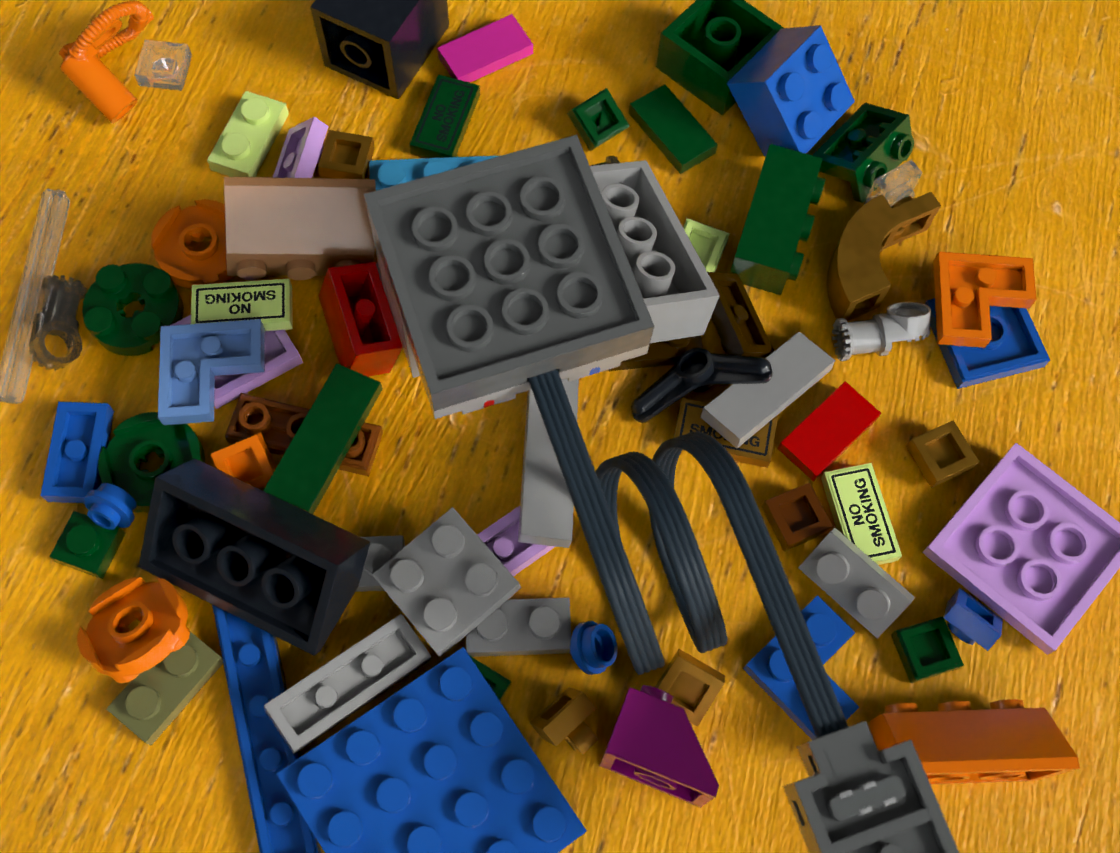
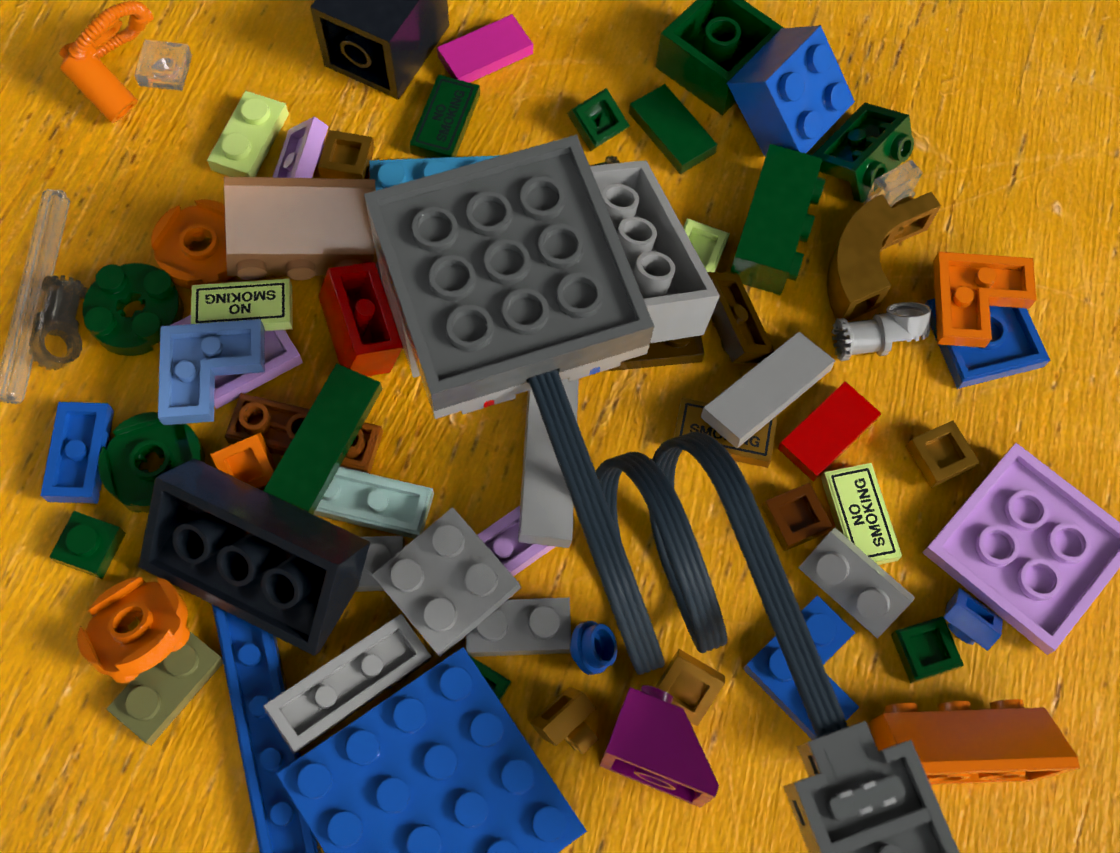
blue plate [83,483,137,530] -> none
black piece [631,348,773,423] -> none
none -> light aqua tile [313,467,434,539]

